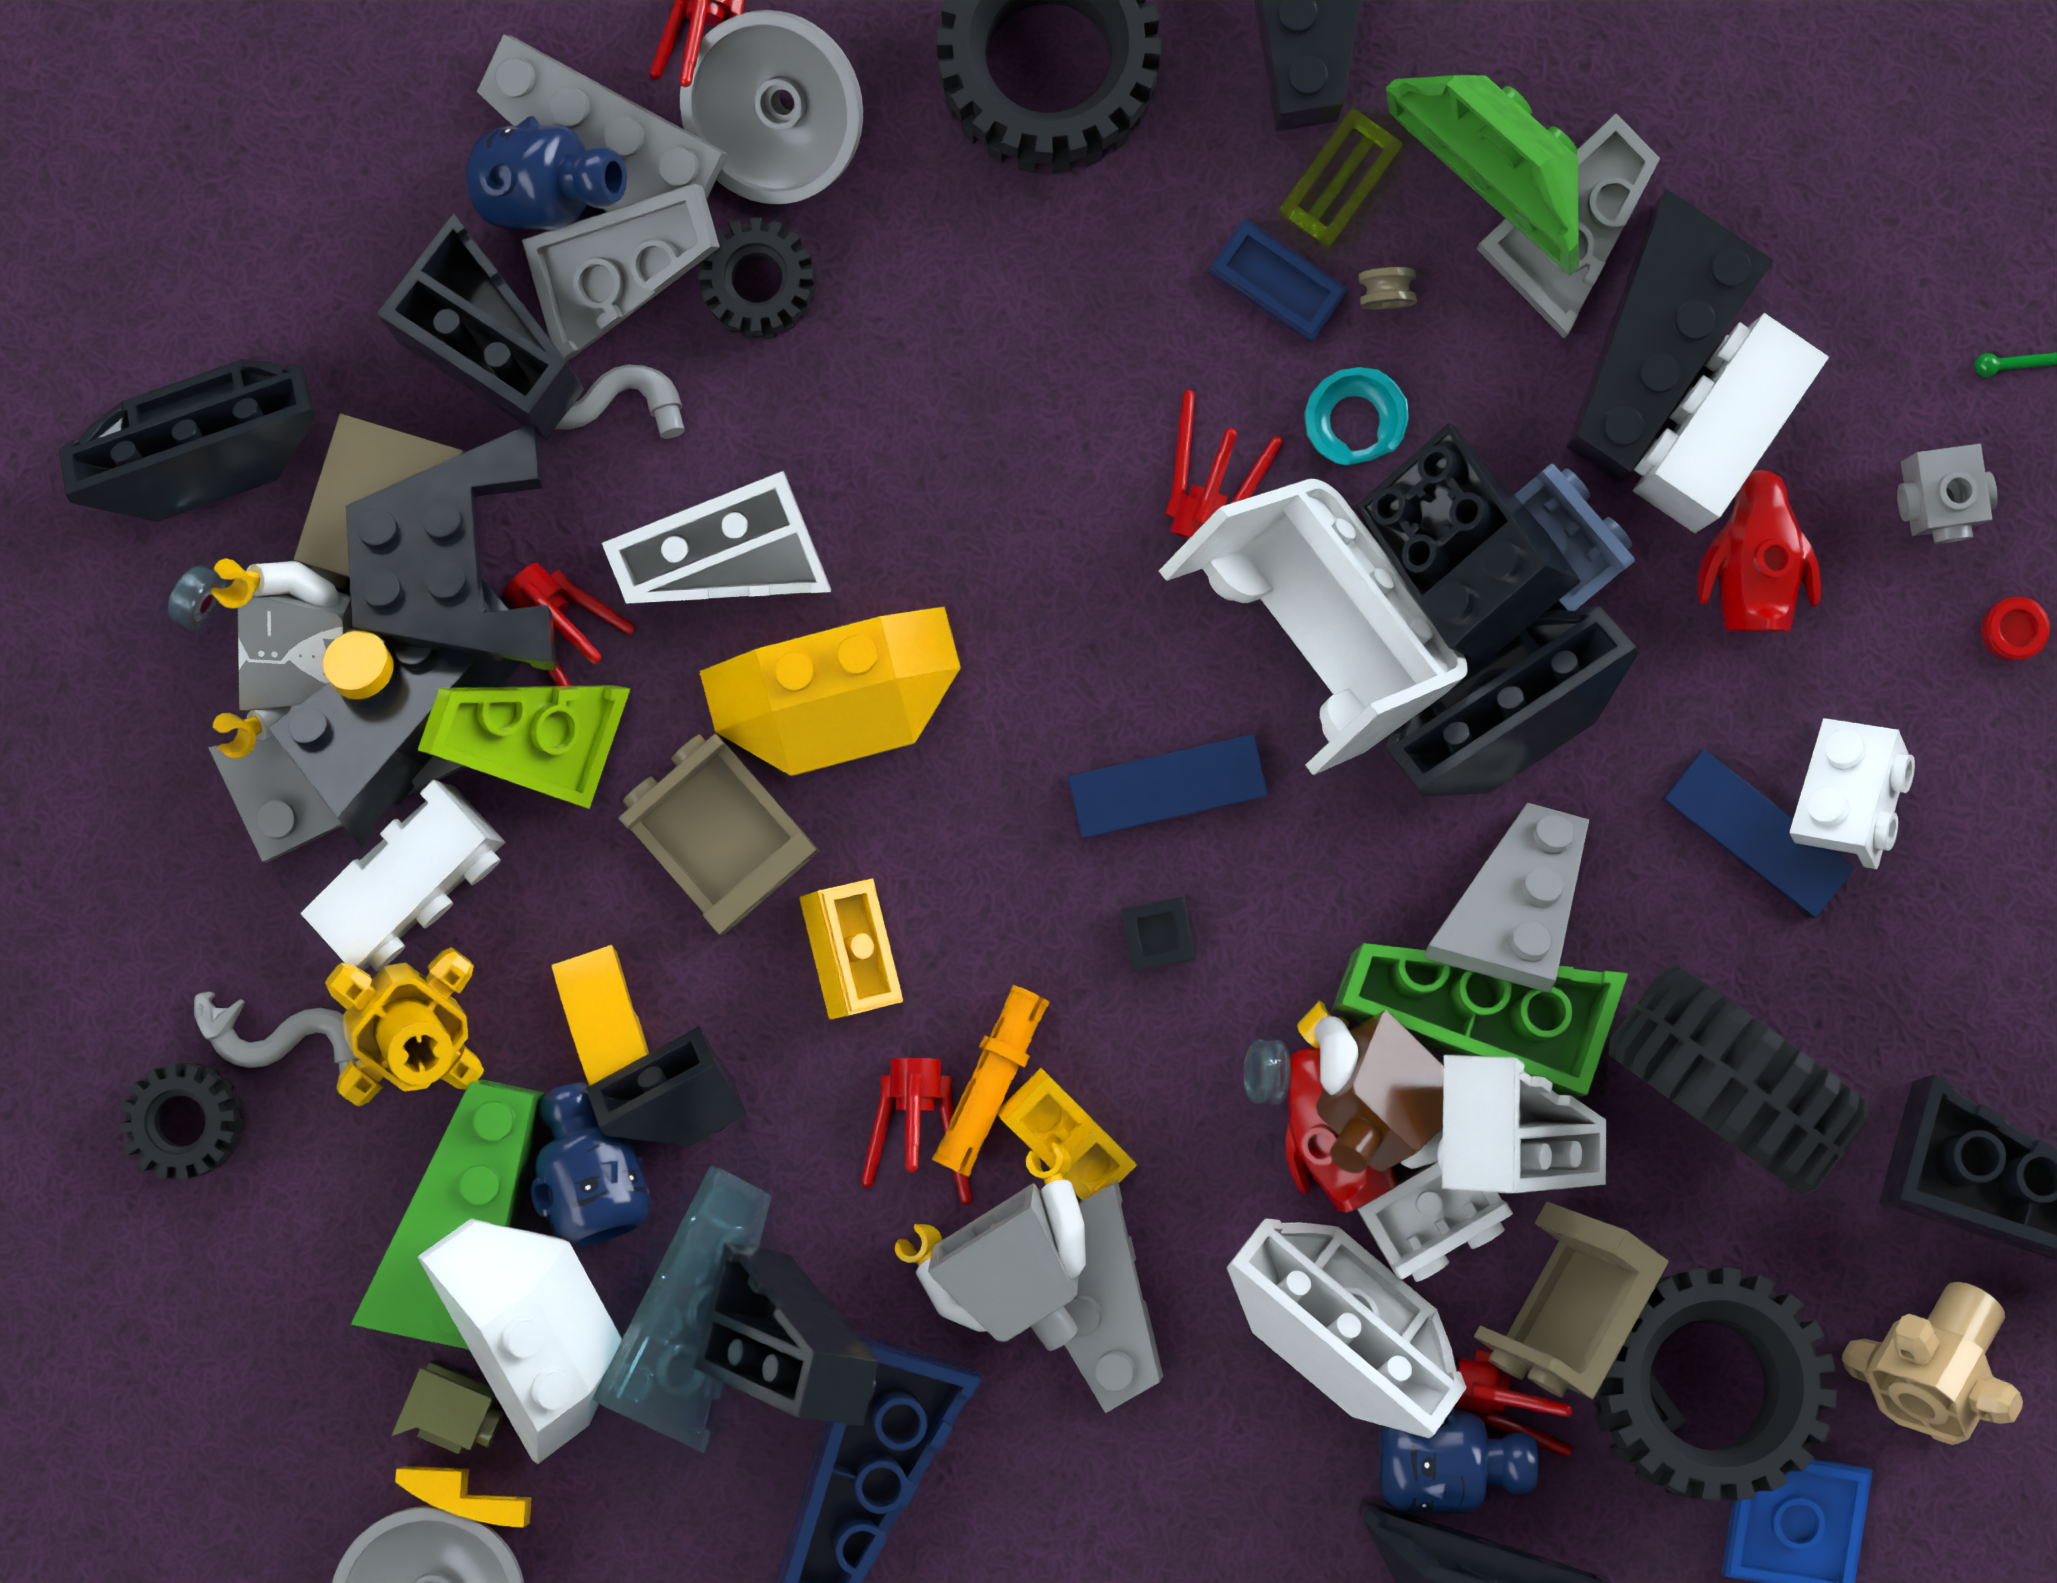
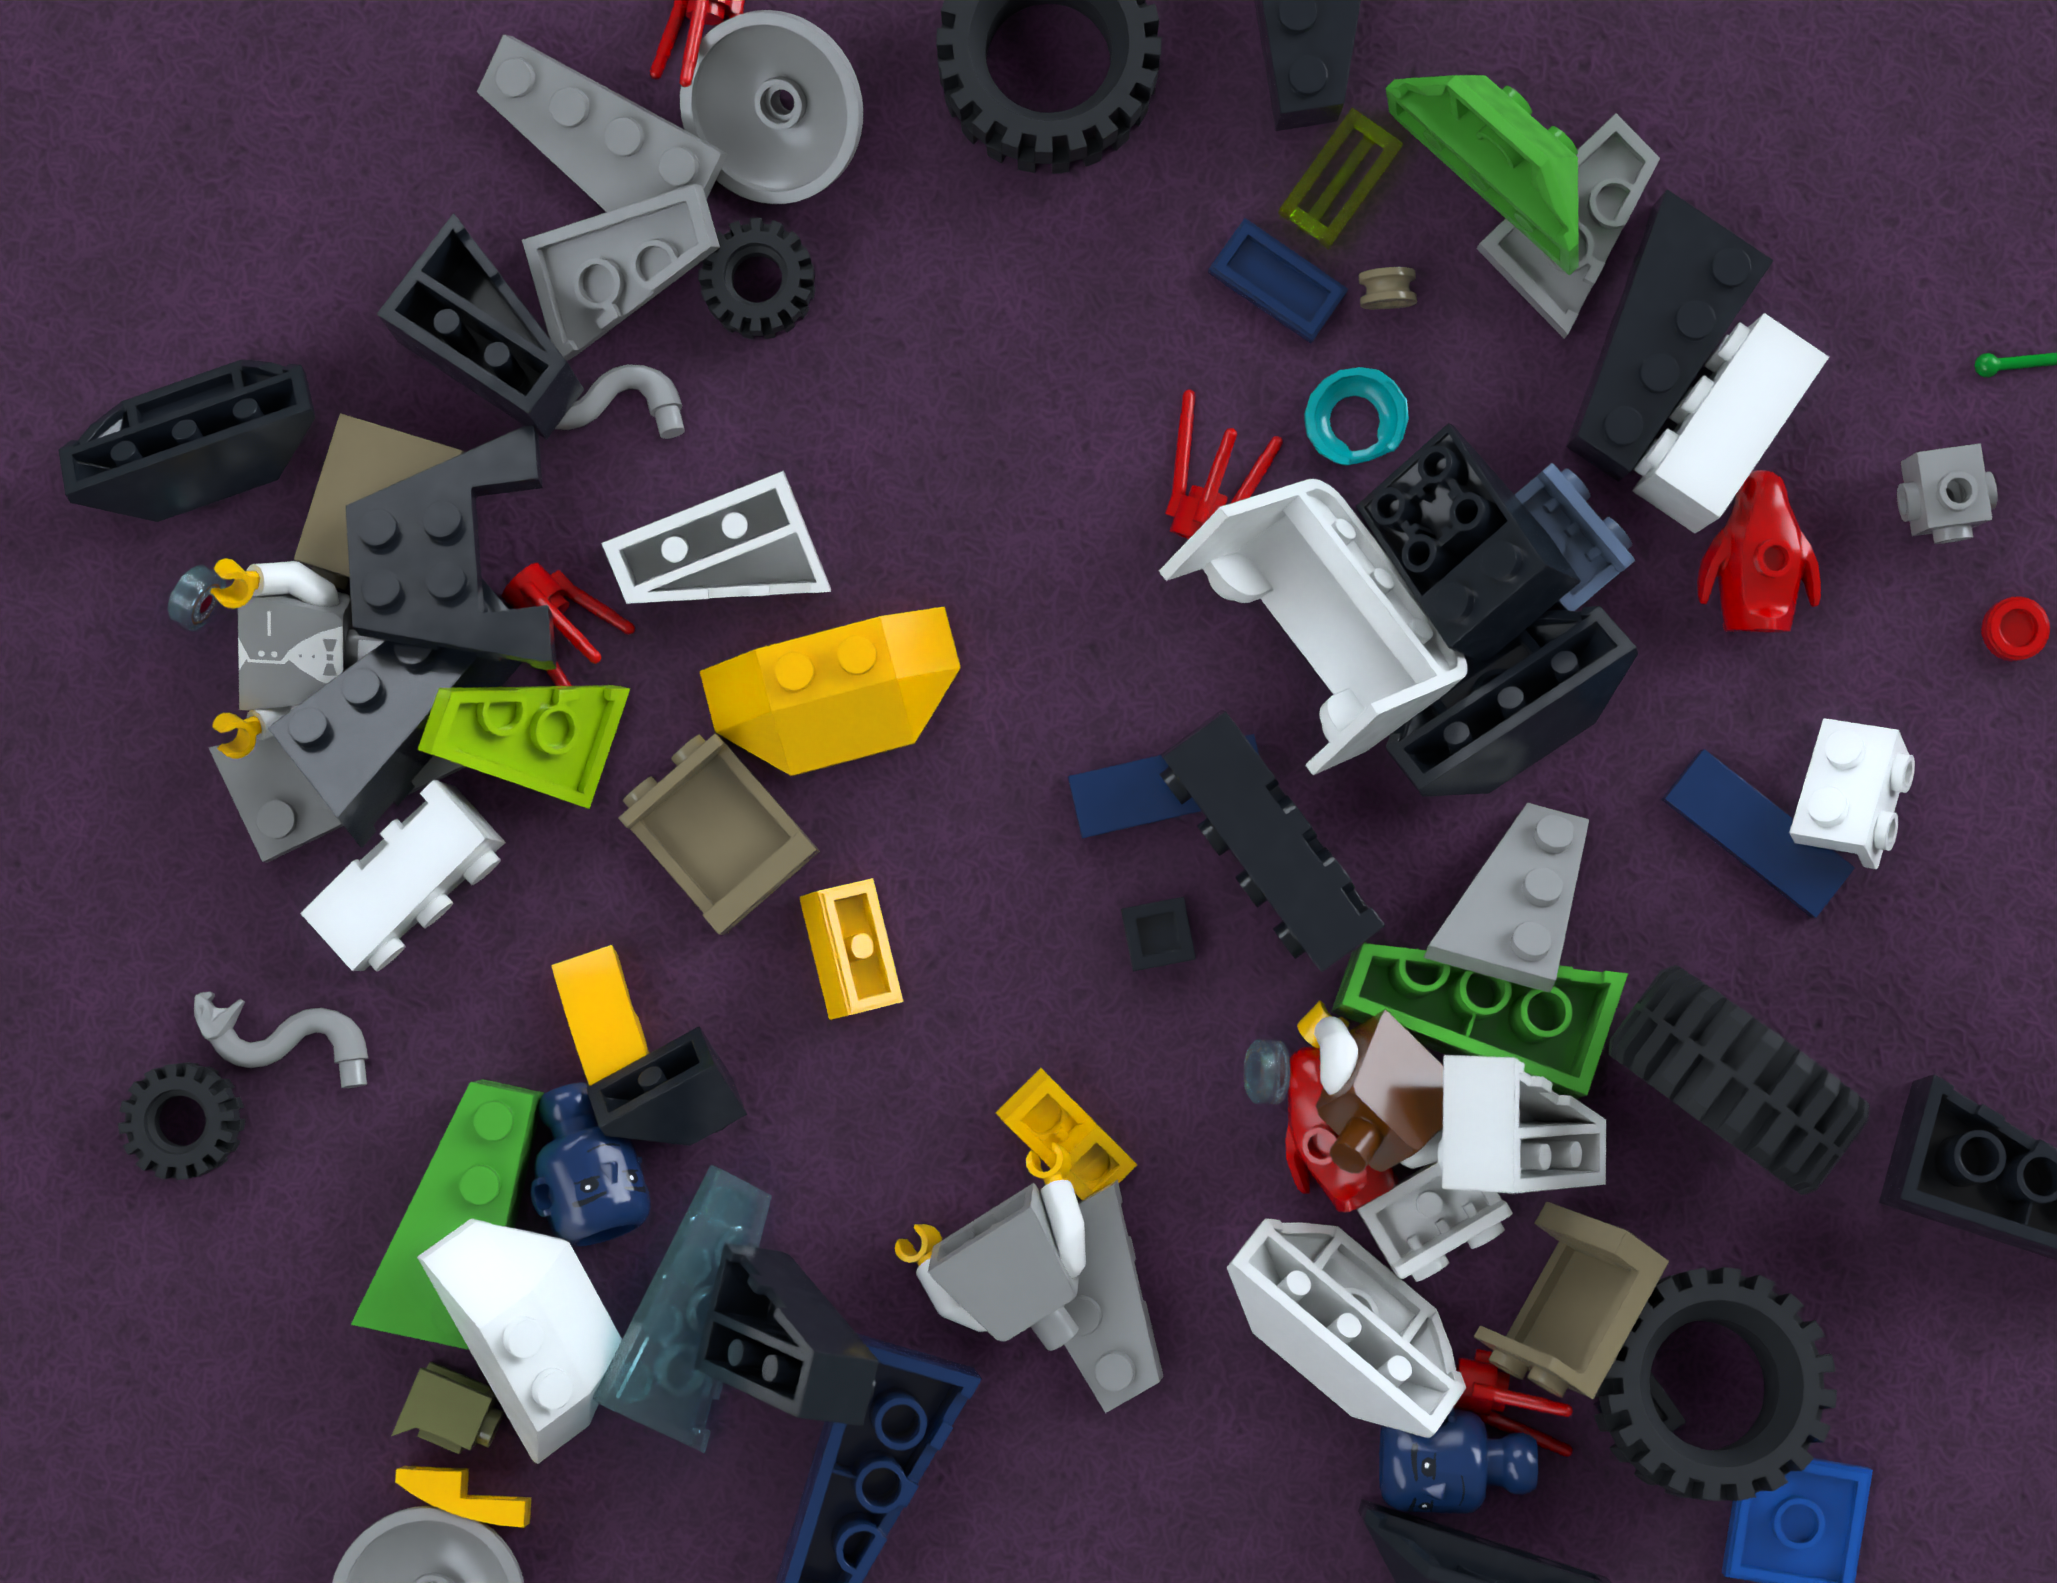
yellow tile [323,630,393,699] -> none
yellow piece [325,947,484,1107] -> none
dark blue piece [465,116,627,230] -> none
red plant [861,1058,972,1205] -> none
light orange pin [932,985,1050,1177] -> none
tan piece [1842,1282,2023,1445] -> none
none -> black wedge [1159,710,1385,972]

